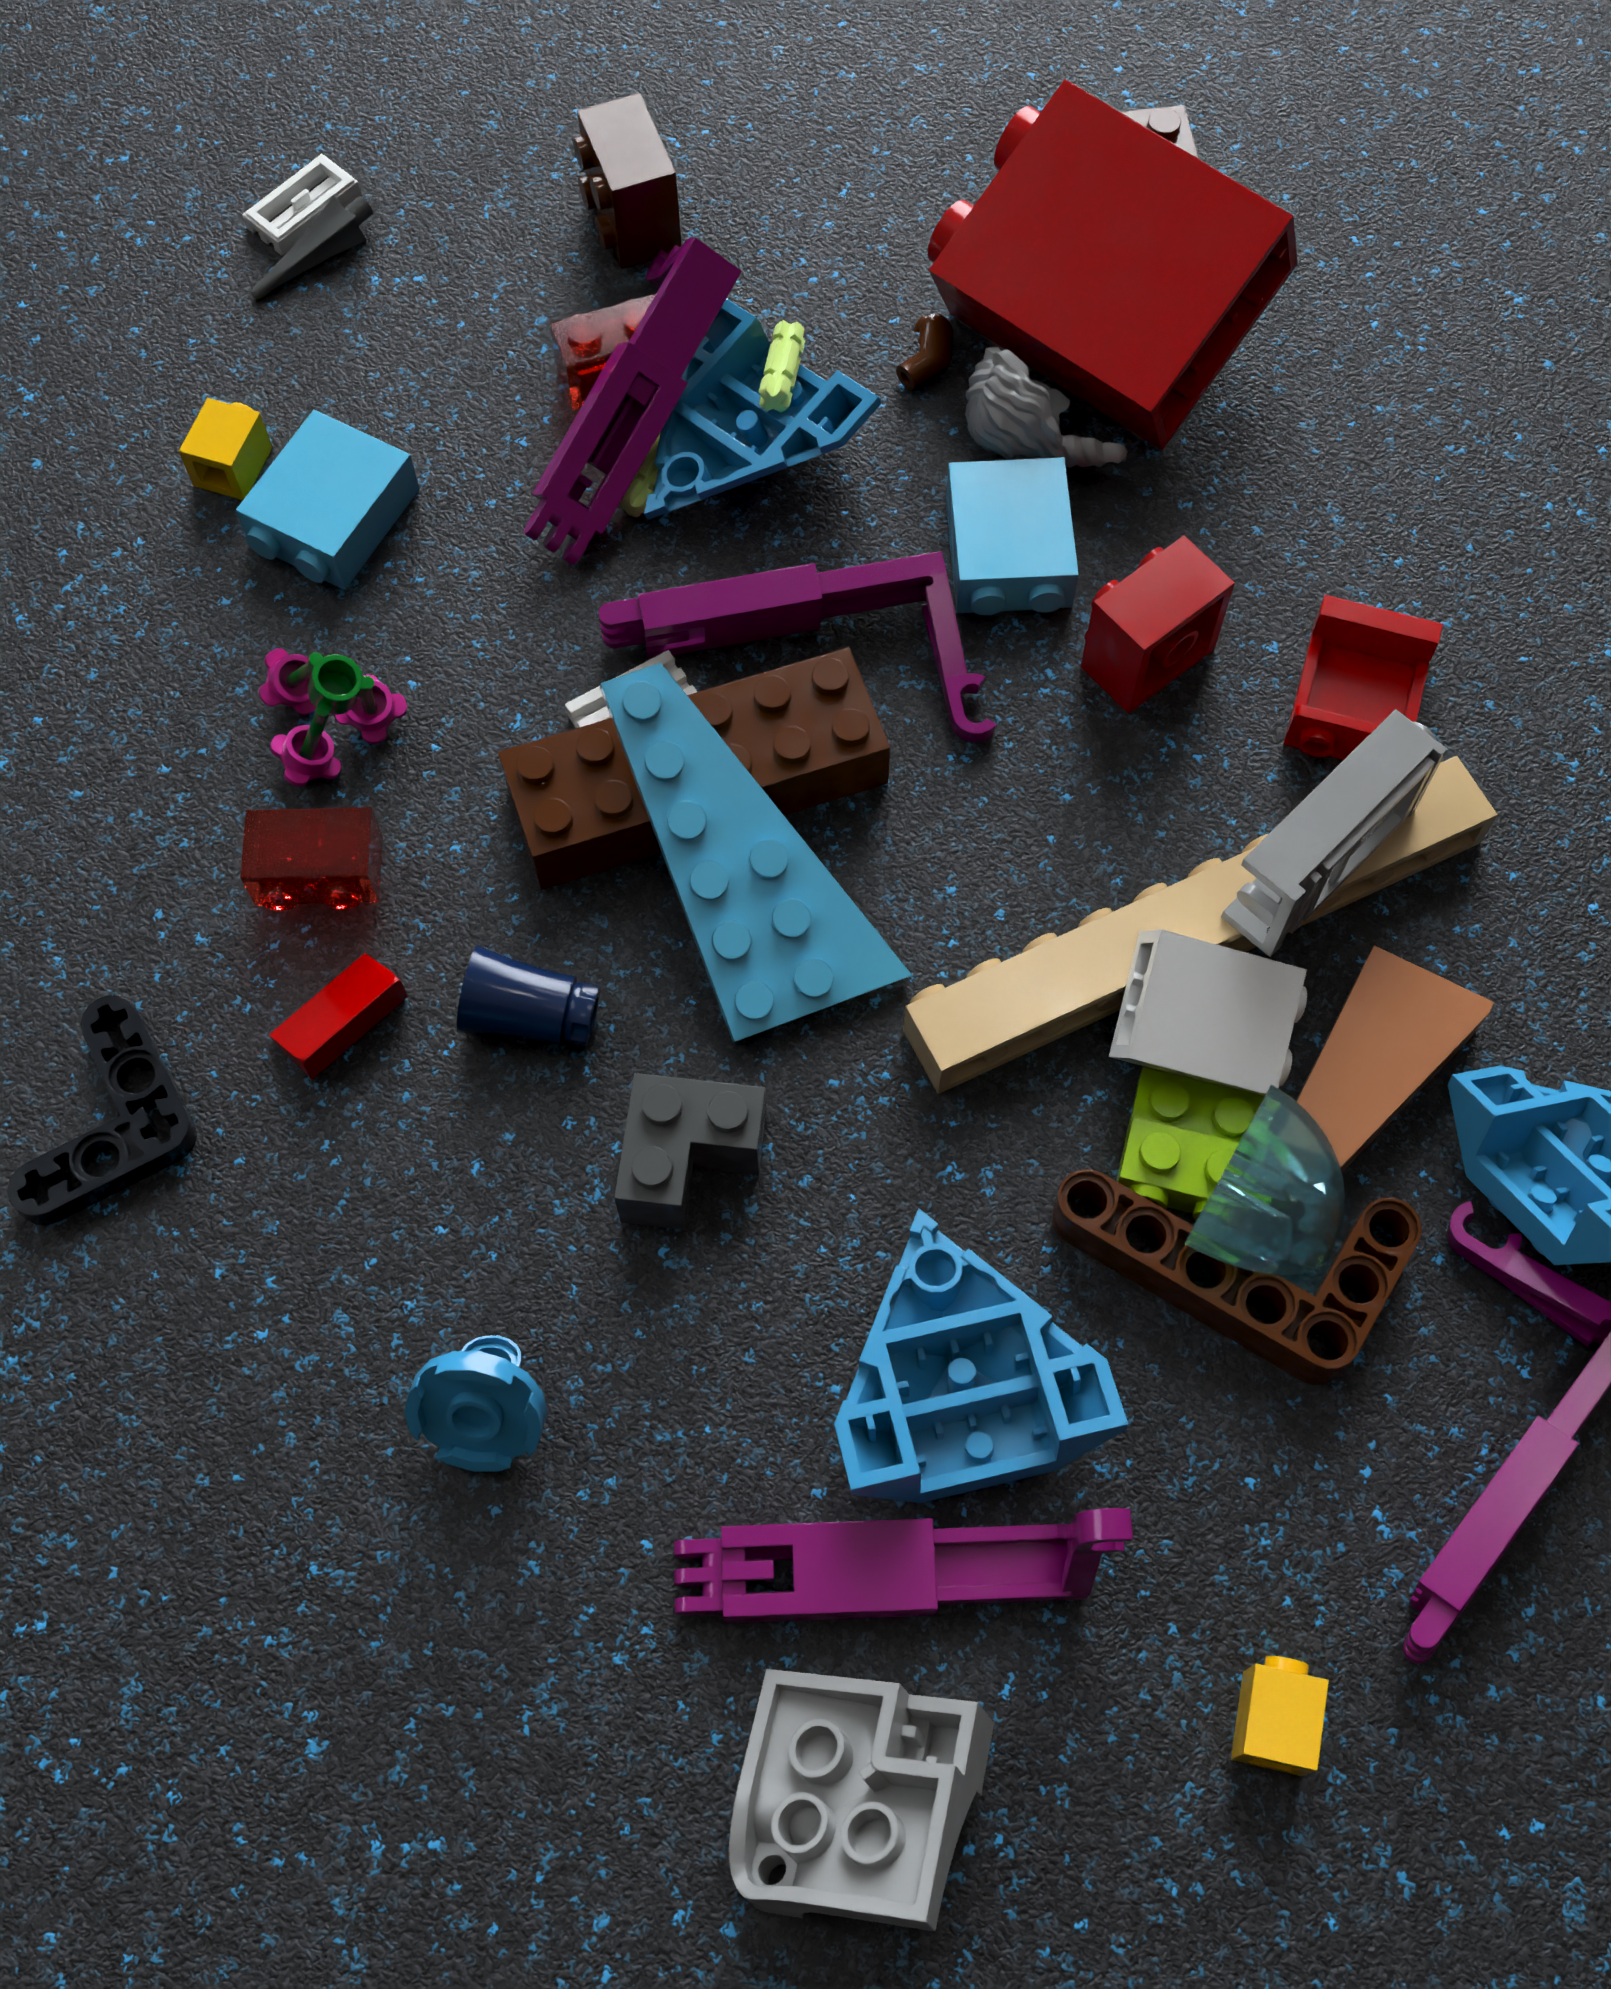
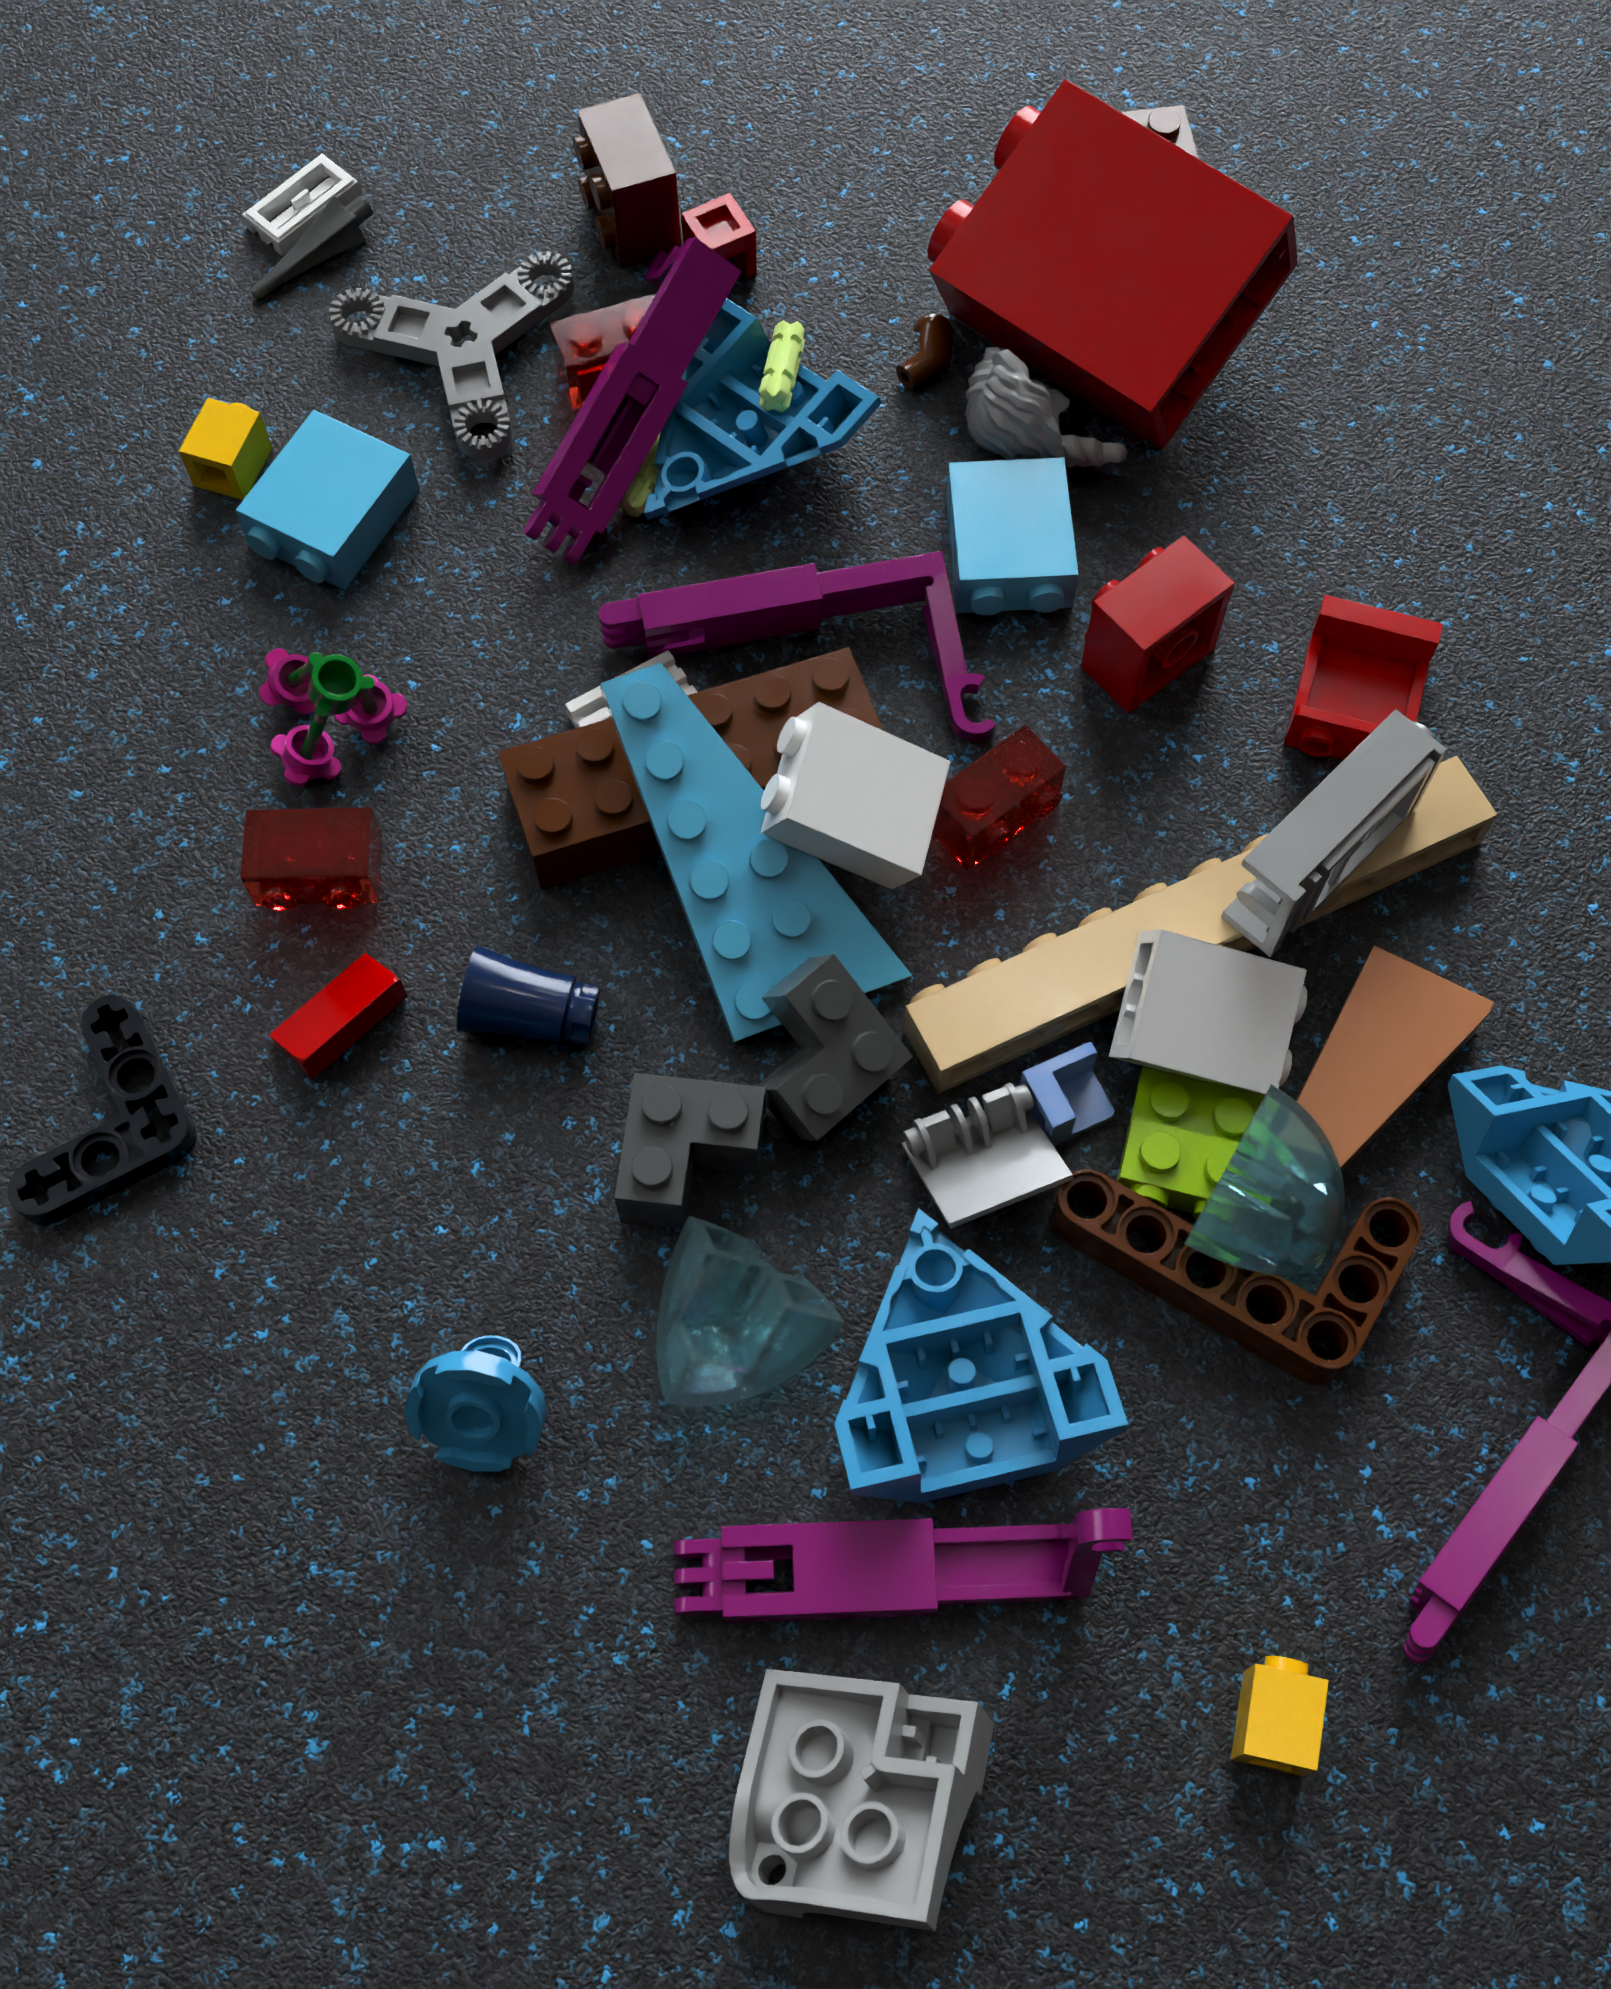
none -> light grey piece [329,251,574,460]
none -> clear light blue brick [656,1216,844,1407]
none -> red panel [681,193,757,278]
none -> dark grey brick [757,954,913,1141]
none -> white brick [760,702,951,889]
none -> light grey hinge [901,1082,1073,1229]
none -> clear red brick [932,725,1066,871]
none -> medium blue panel [1019,1042,1115,1146]

